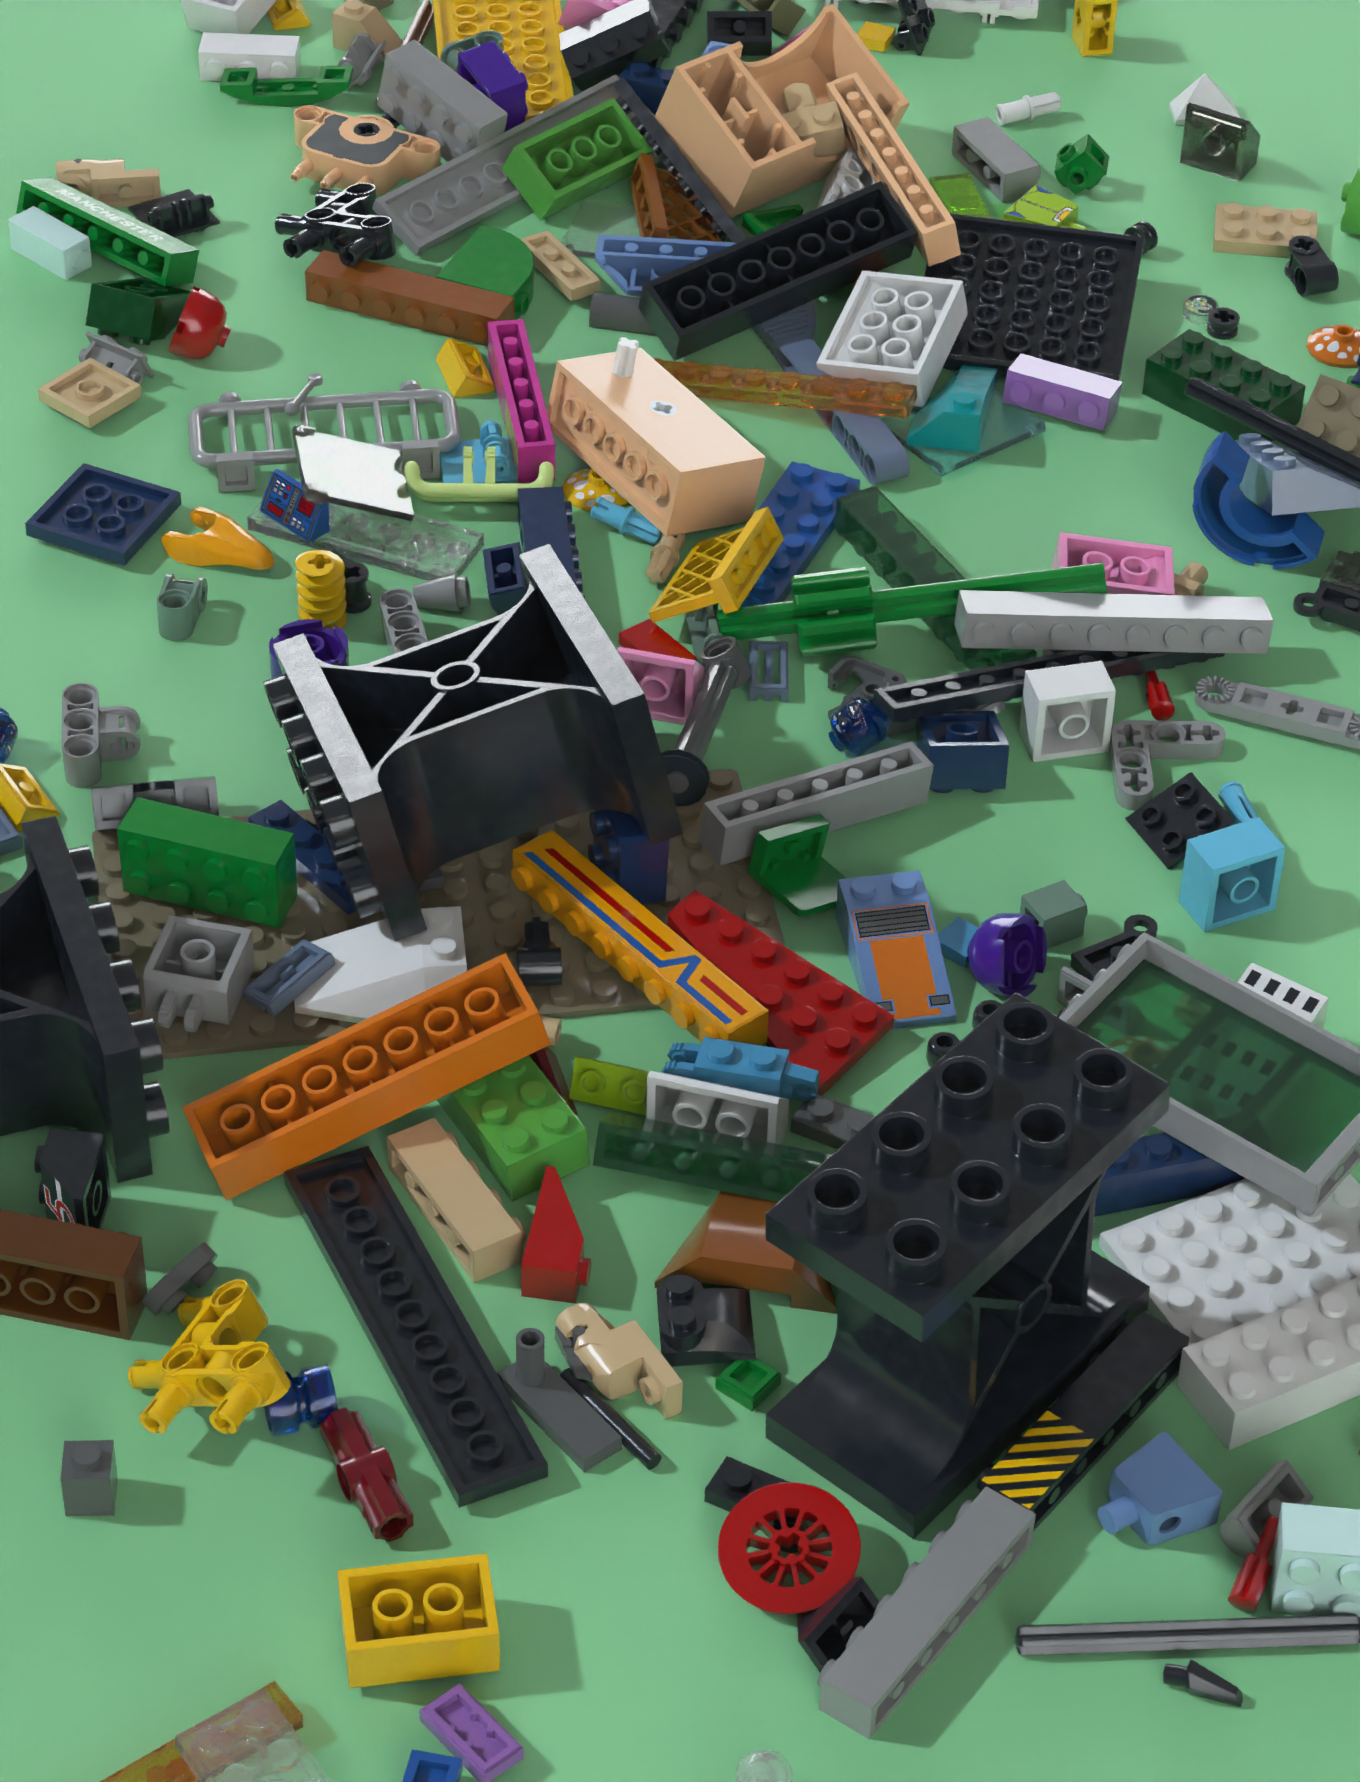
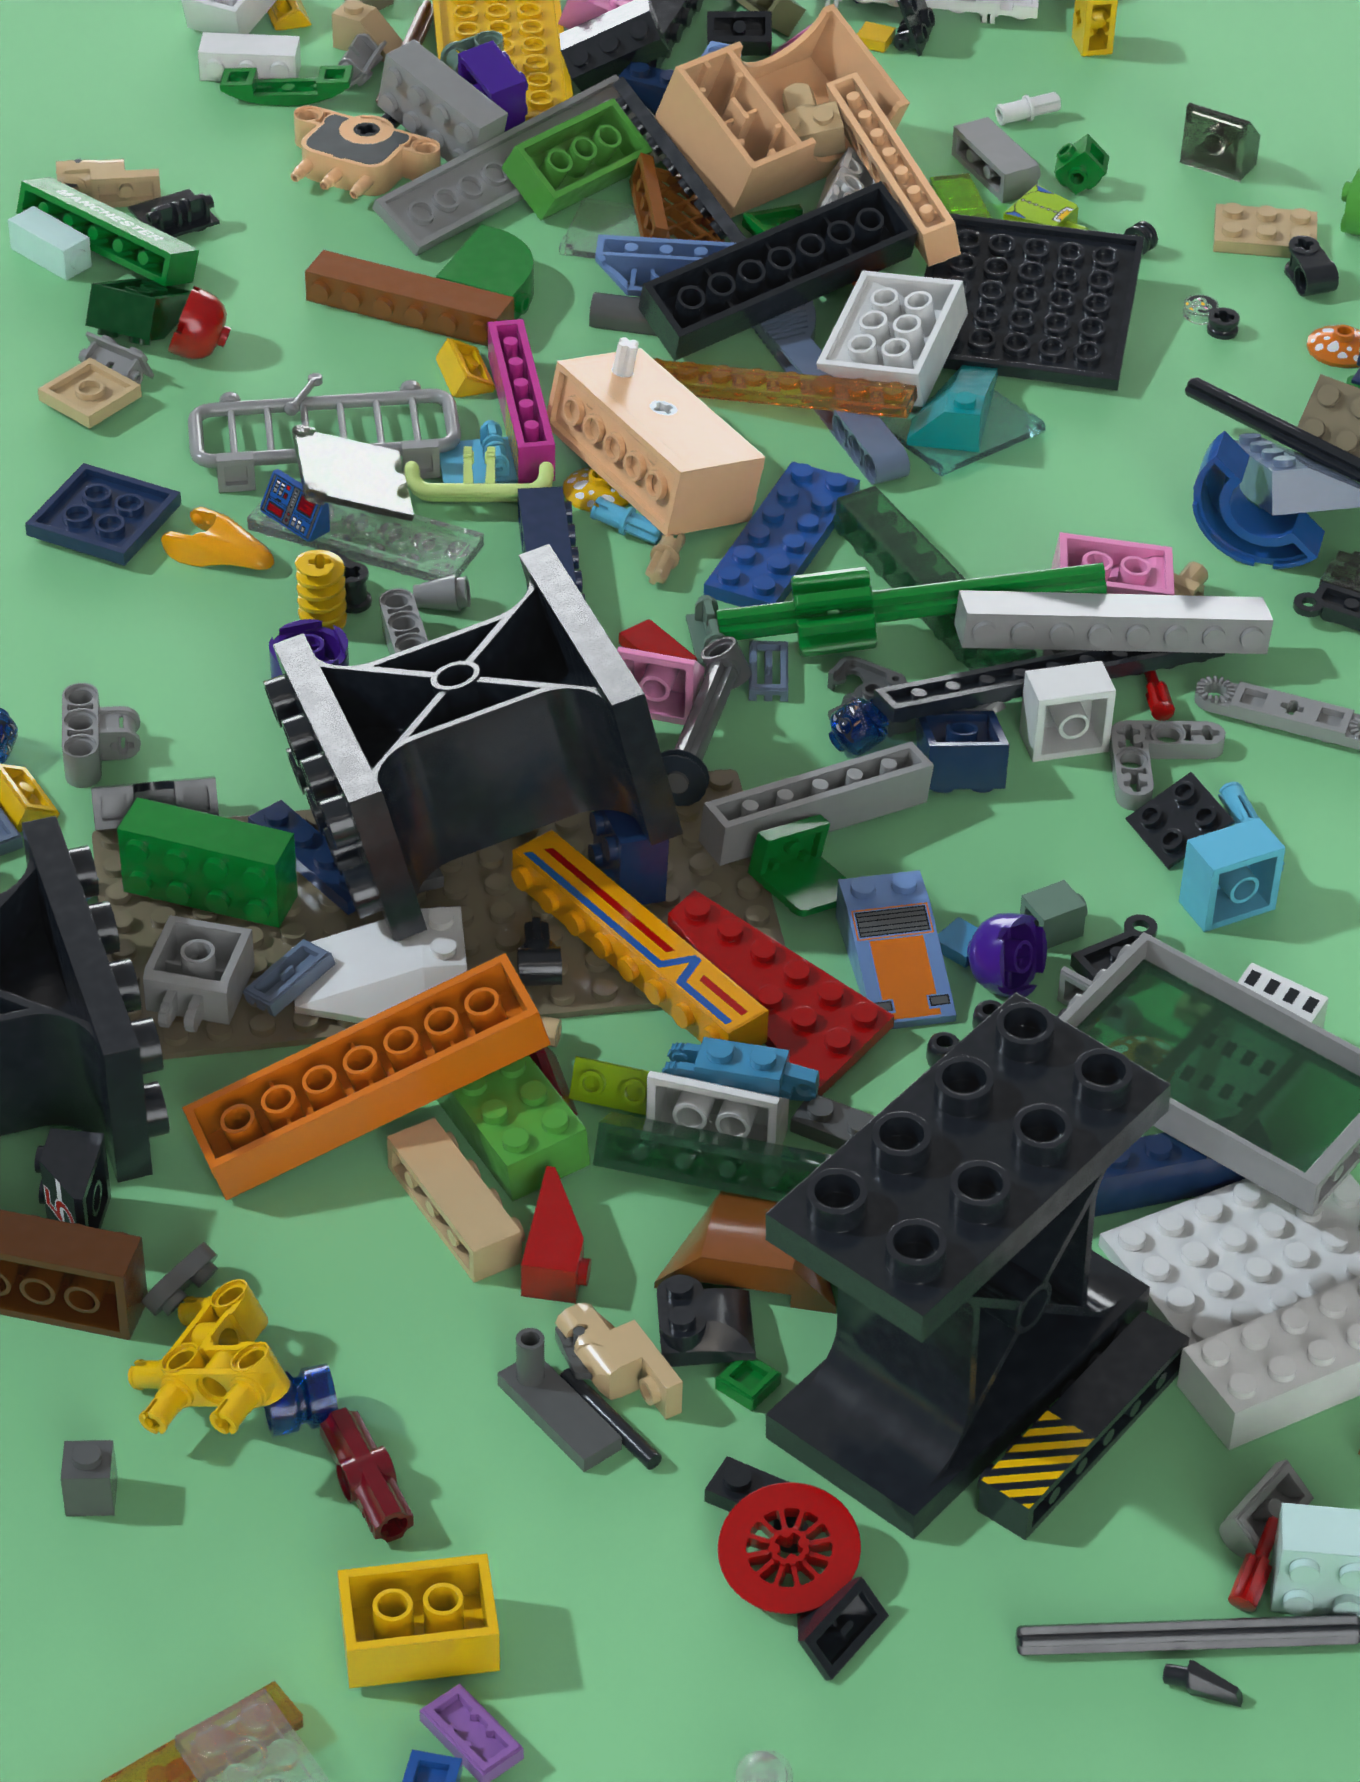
sand green piece [157,574,208,641] -> none
black pin [275,183,396,267] -> none
black plate [284,1146,548,1508] -> none
dark blue brick [483,542,527,614] -> none
tan plate [520,230,601,301] -> none
yellow fence [648,507,784,623] -> none
light grey brick [817,1486,1036,1739] -> none
medium lavender brick [1002,354,1123,431] -> none
medium blue torso [1098,1431,1222,1545] -> none
dark green brick [1142,329,1306,441] -> none
white slope [1169,73,1240,126] -> none

